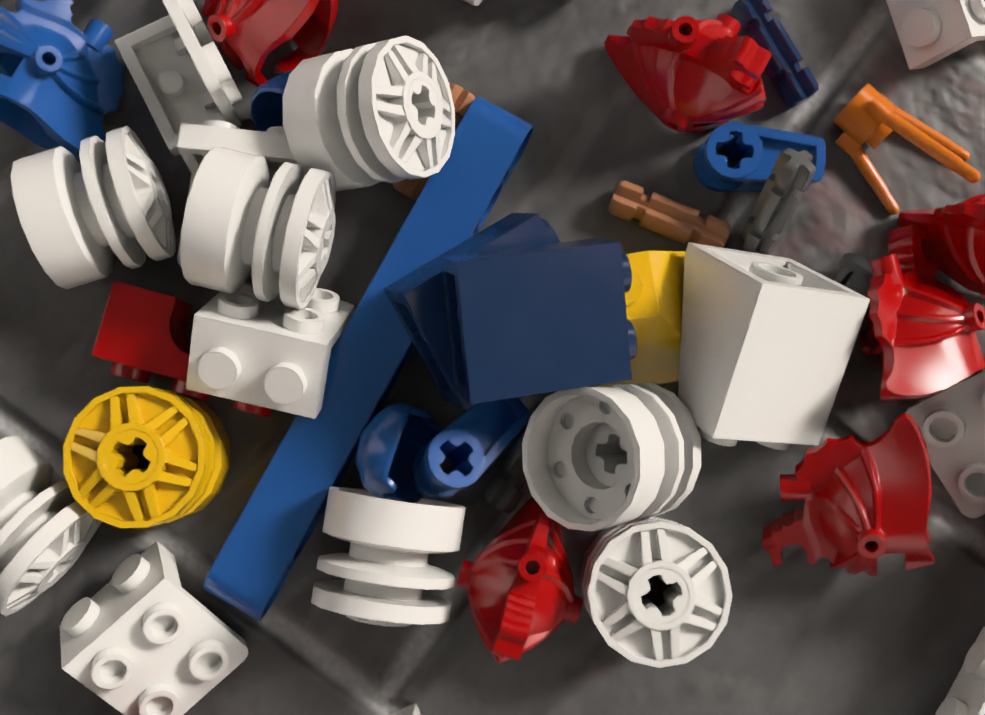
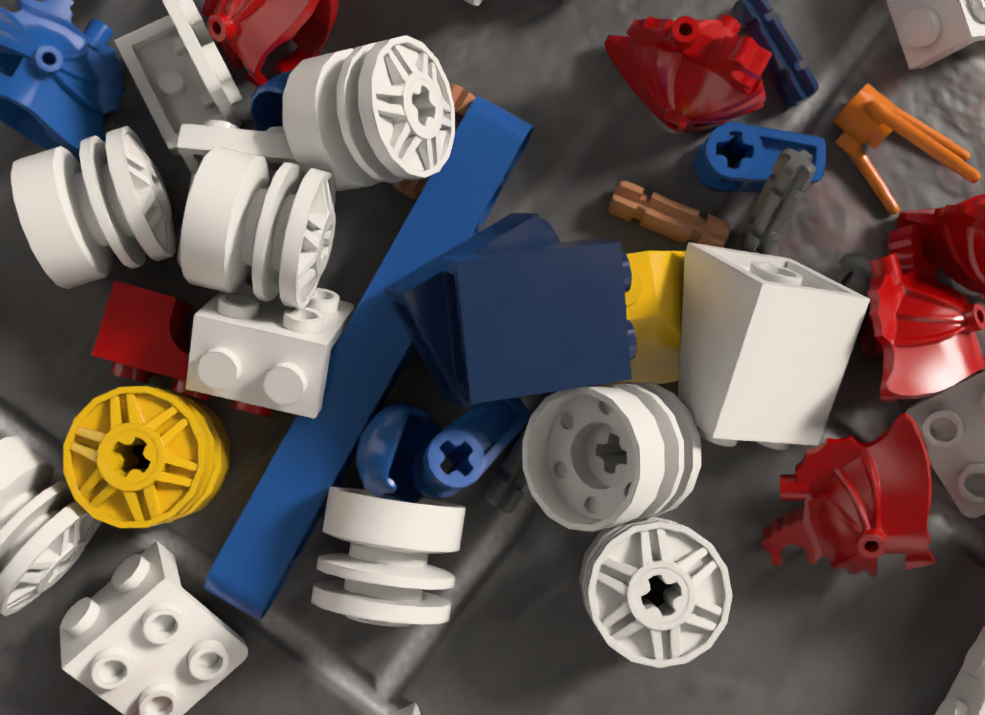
red helmet [456,497,584,663] -> none

